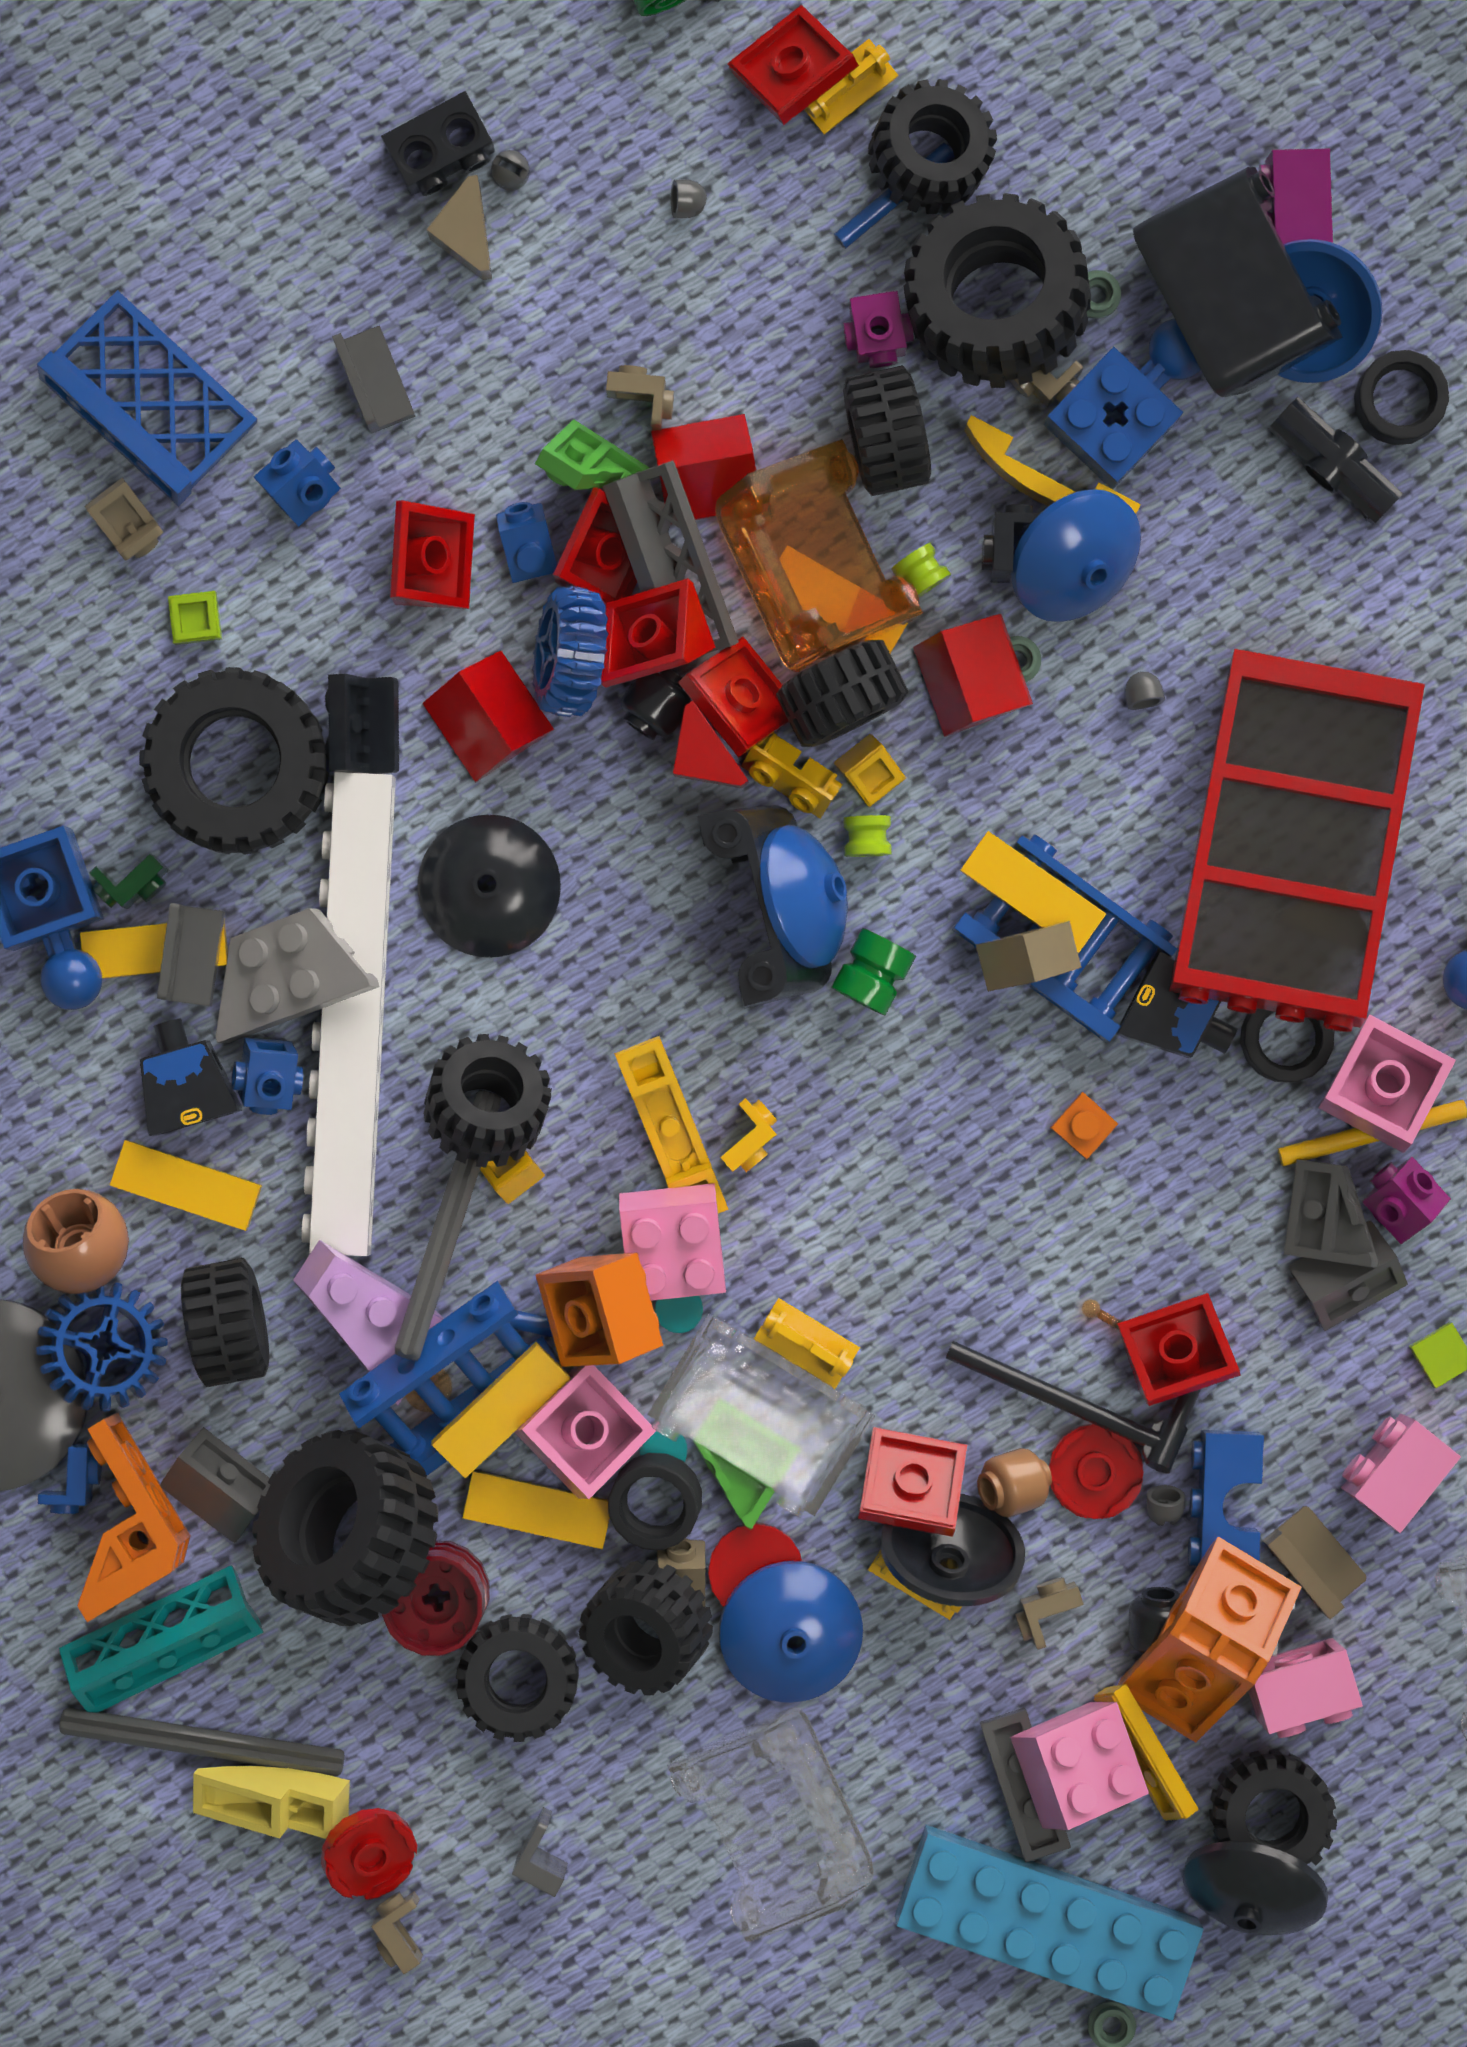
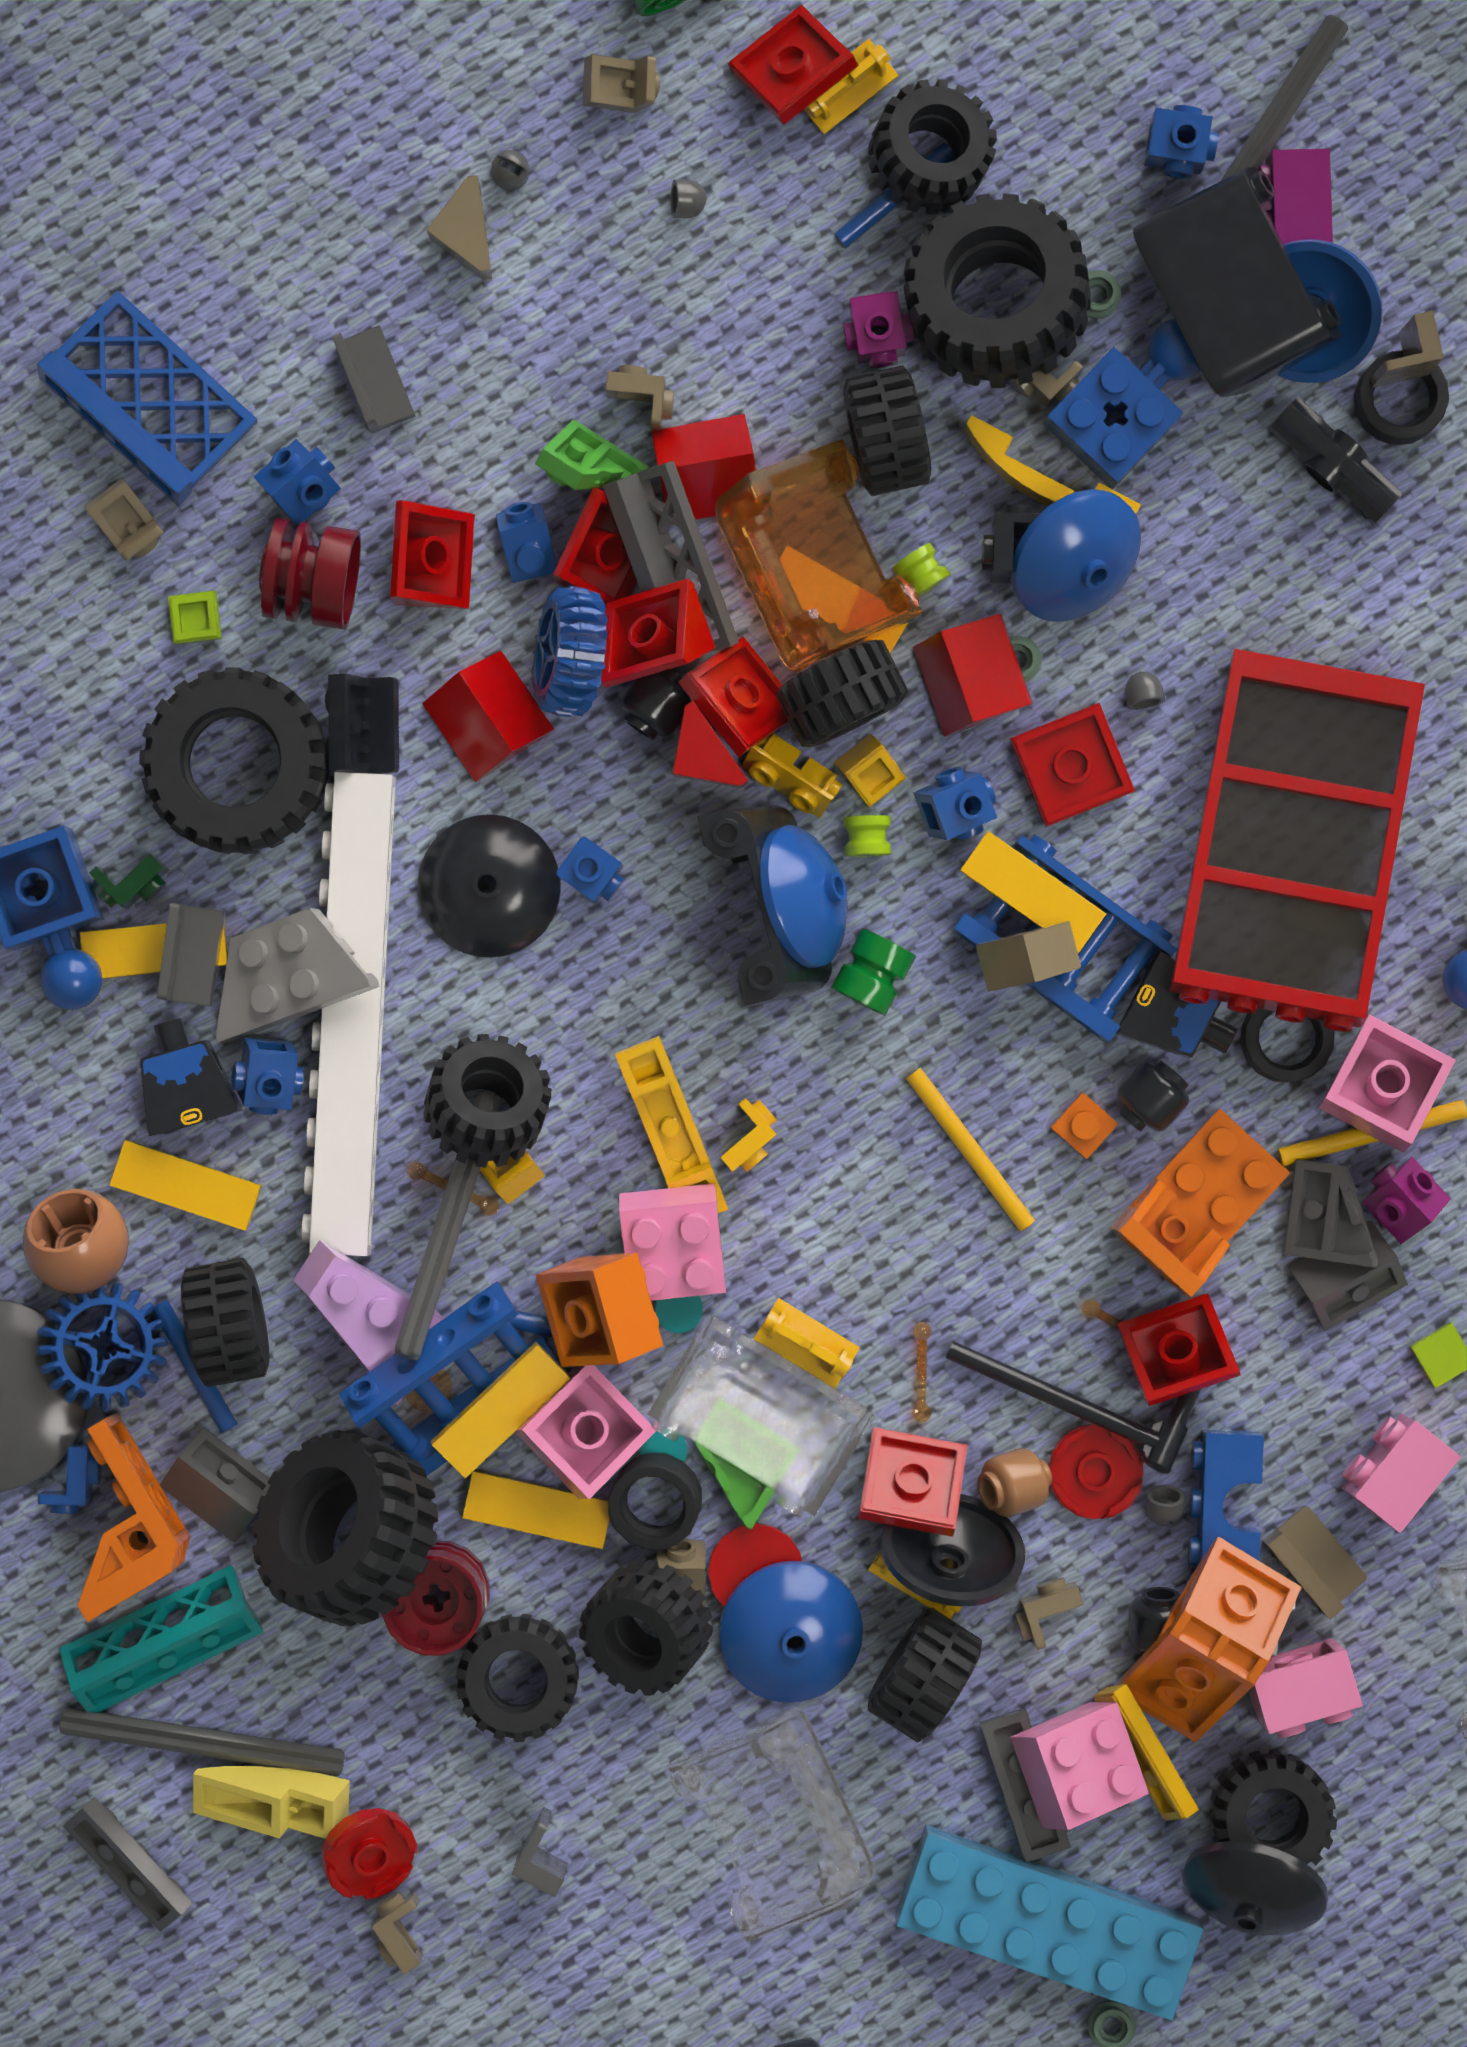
black brick [381,91,495,196] -> none
none -> dark grey plate [63,1797,192,1932]
none -> blue bar [152,1299,238,1433]
none -> dark red wheel [259,518,361,630]
none -> clear orange hinge [407,1162,500,1216]
none -> blue bracket [557,837,625,905]
none -> dark tan bracket [583,54,660,113]
none -> black tyre [867,1608,982,1743]
none -> yellow bar [906,1067,1035,1232]
none -> clear orange hinge [912,1322,932,1423]
none -> blue brick [913,767,997,840]
none -> red plate [1010,703,1135,828]
none -> orange bracket [1110,1108,1290,1297]
none -> black head [1118,1060,1189,1132]
none -> blue brick [1144,105,1219,179]
none -> dark grey axle [1221,14,1348,181]
none -> dark tan panel [1370,310,1444,387]

